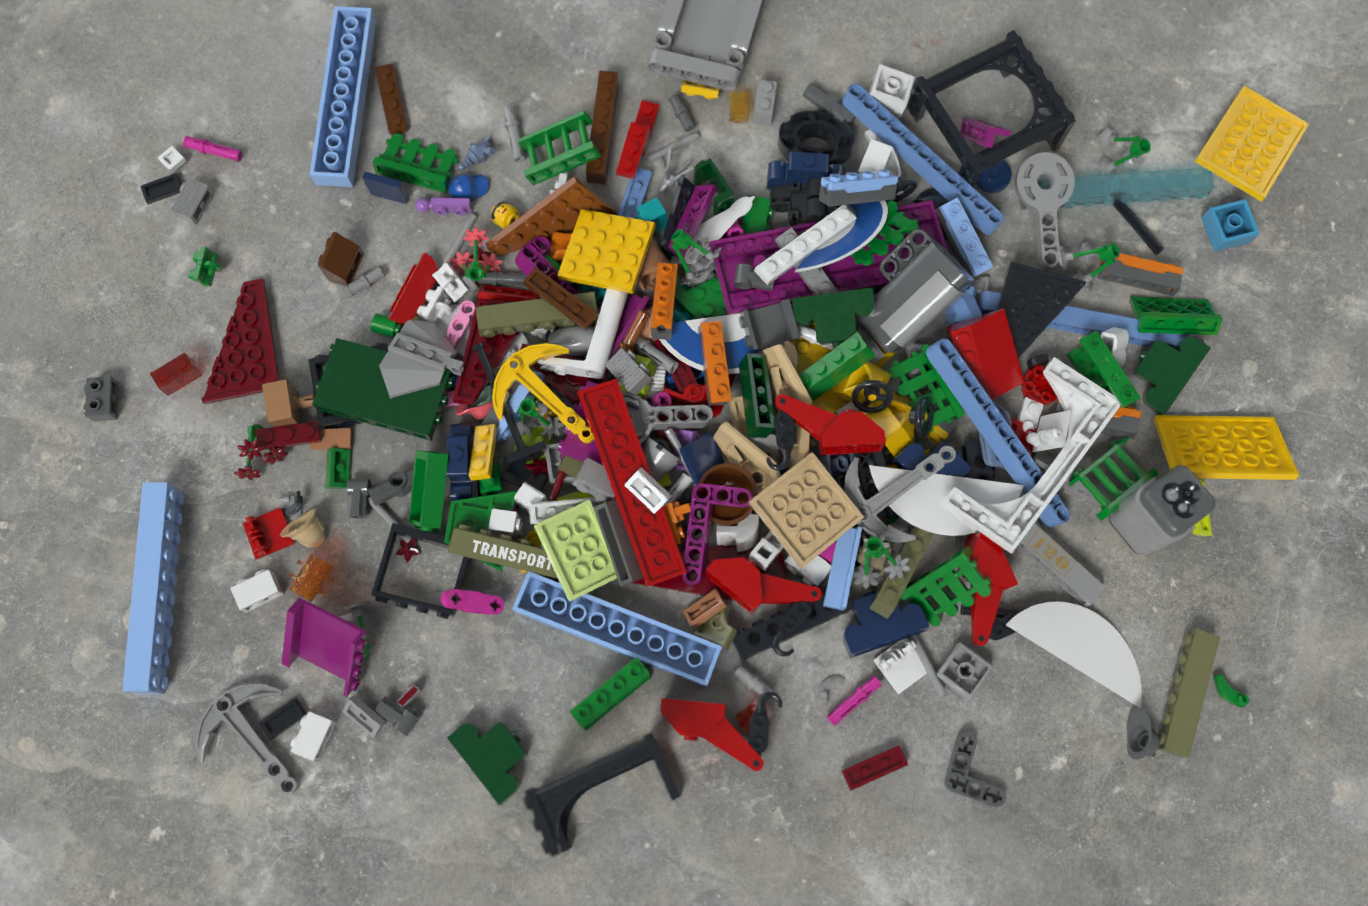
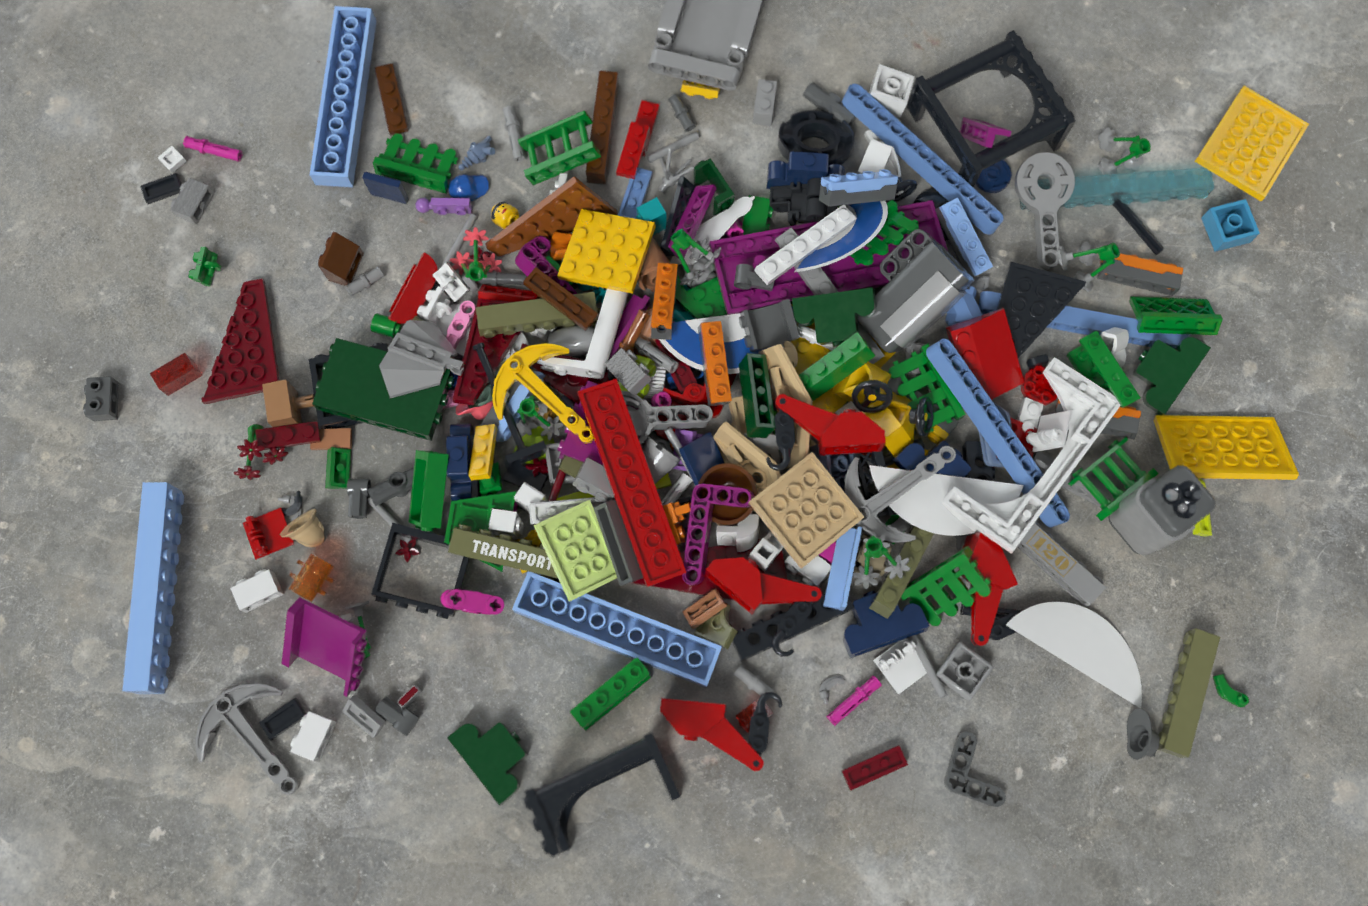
white slope [625,468,671,514] -> none
clear yellow brick [729,92,749,123] -> none

